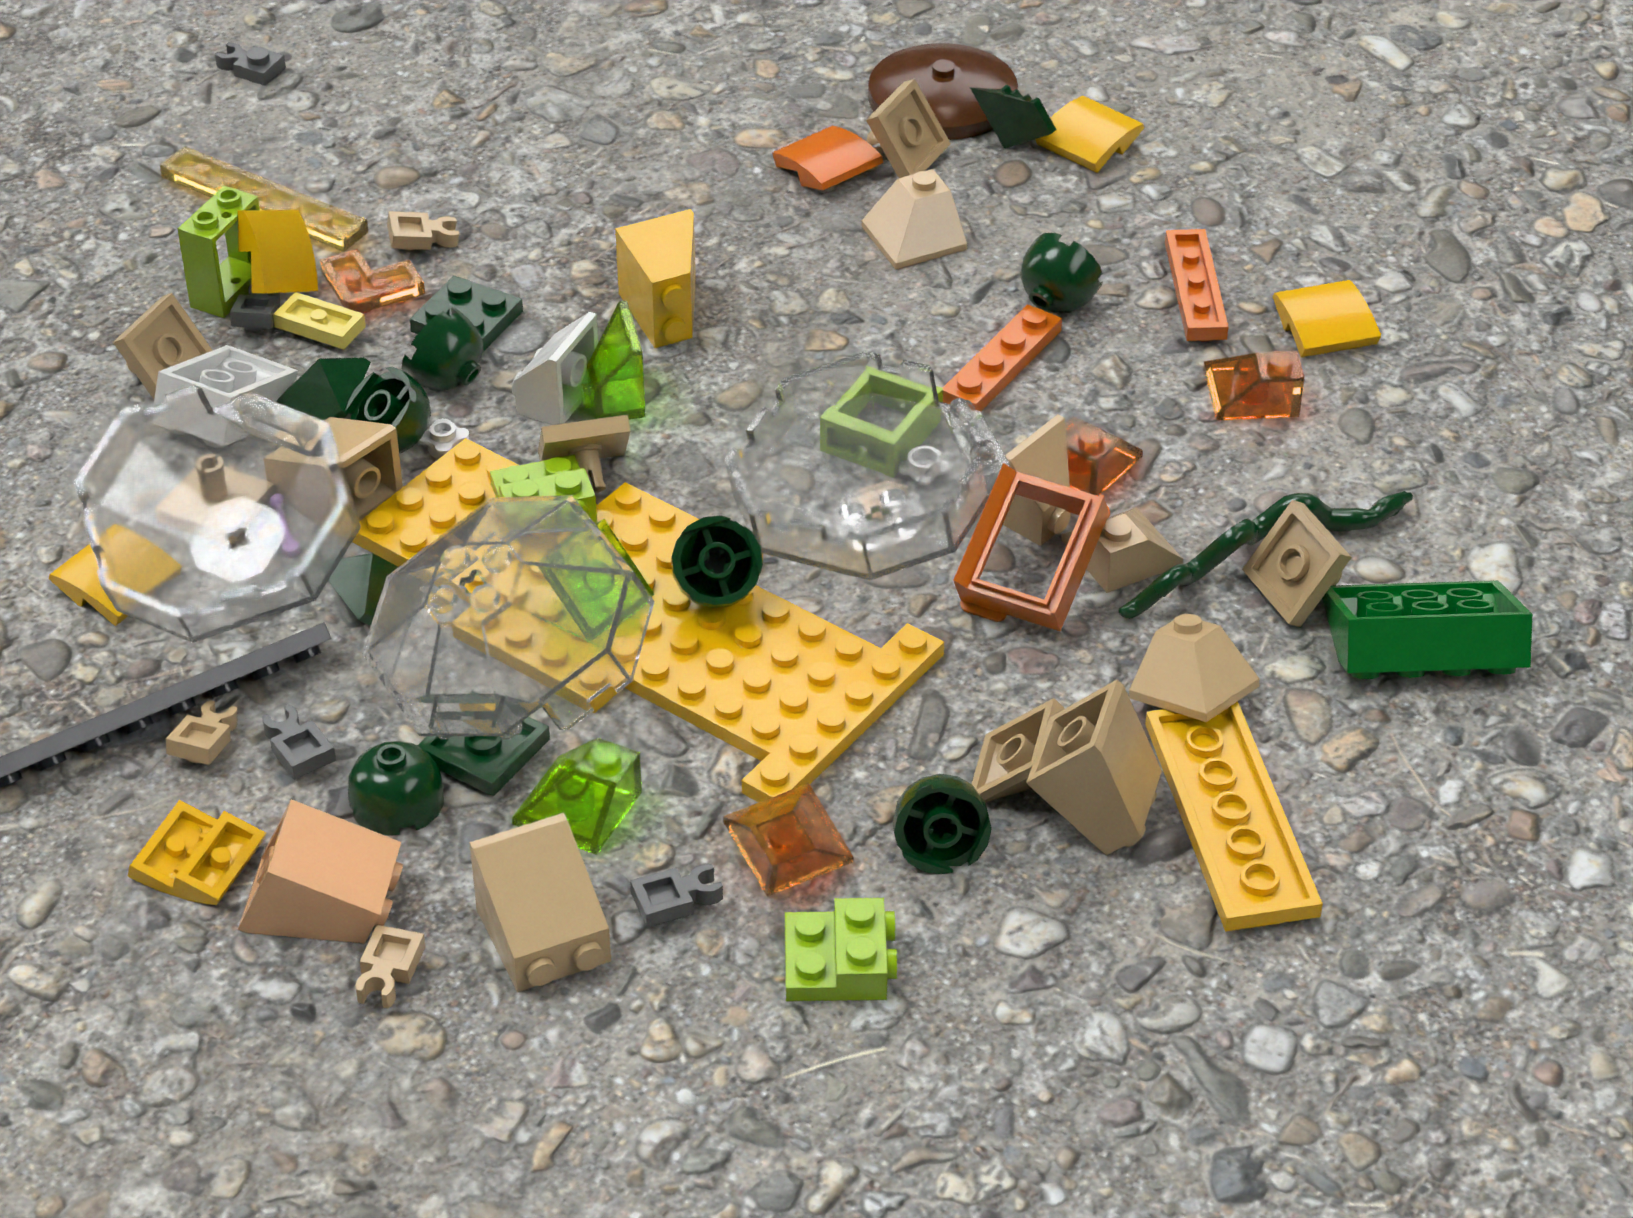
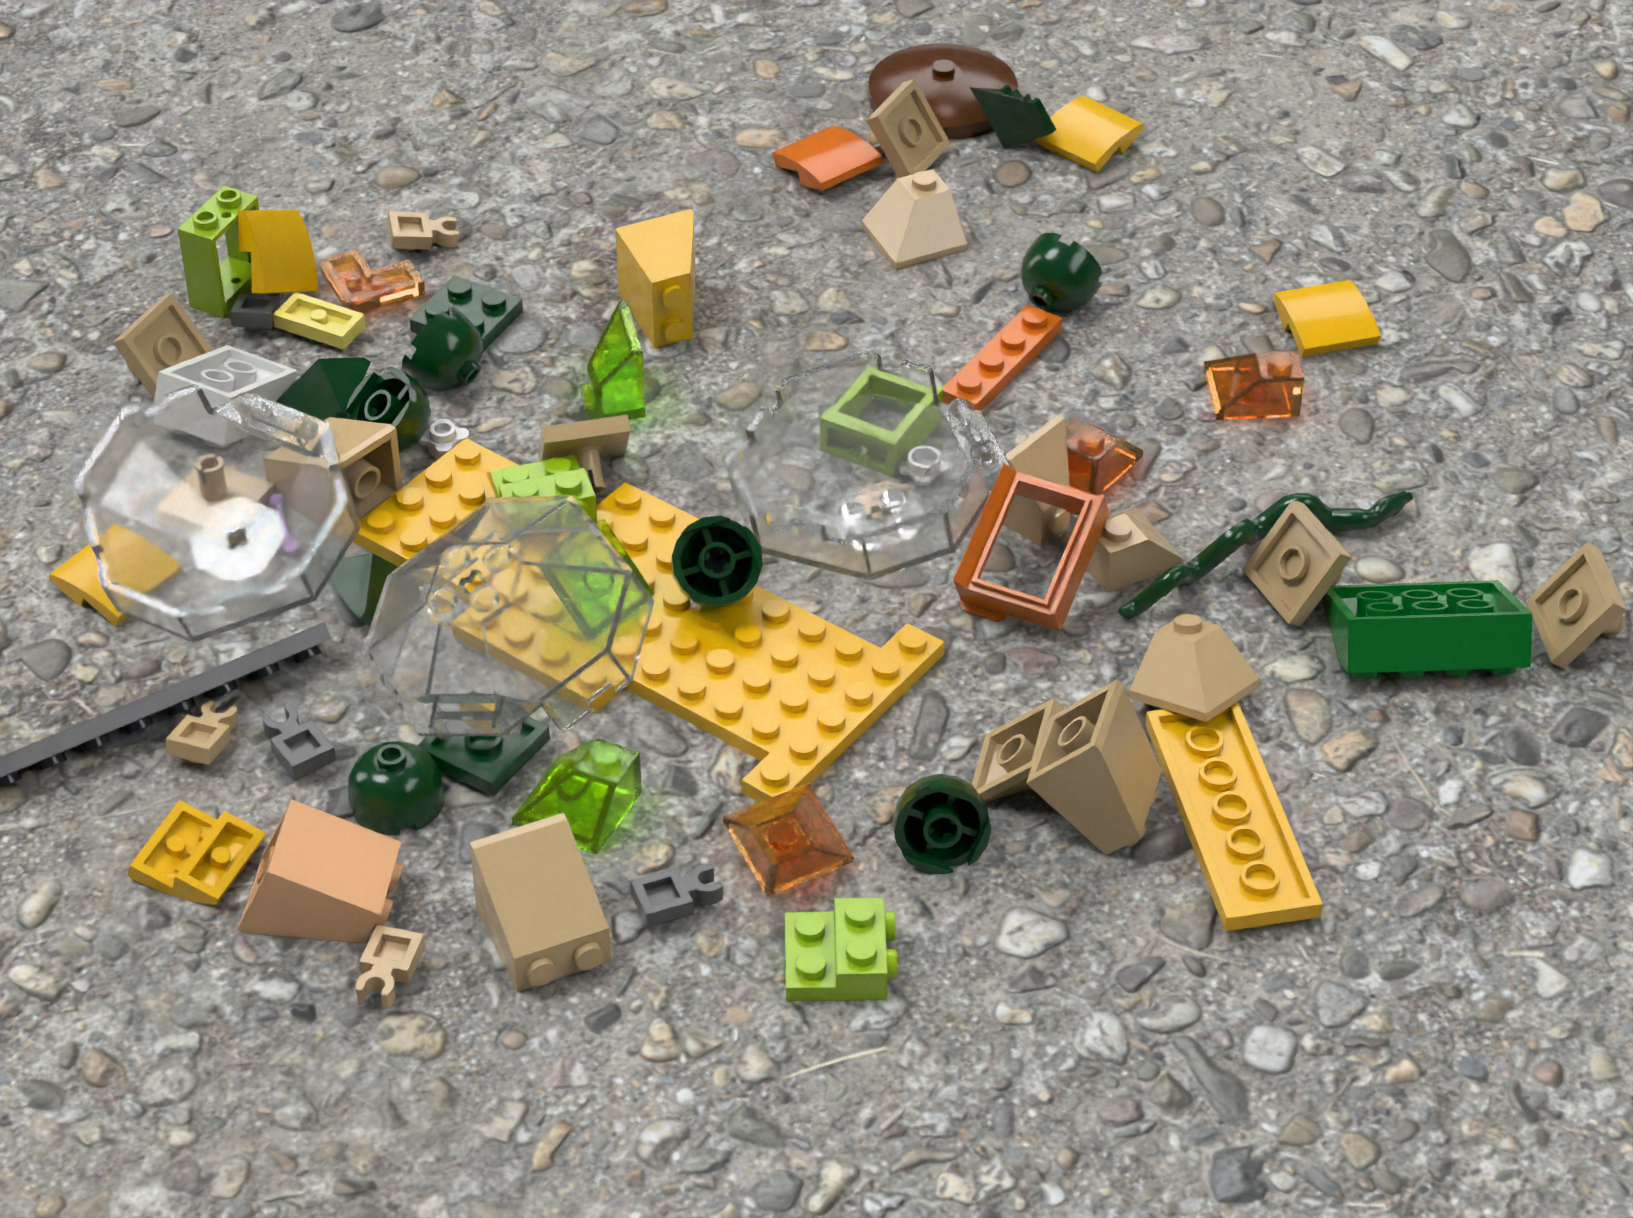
clear yellow plate [160,146,369,252] -> none
dark grey plate [215,42,286,86] -> none
white slope [512,312,600,425] -> none
orange plate [1165,229,1229,342] -> none
none -> tan tile [1526,542,1627,669]

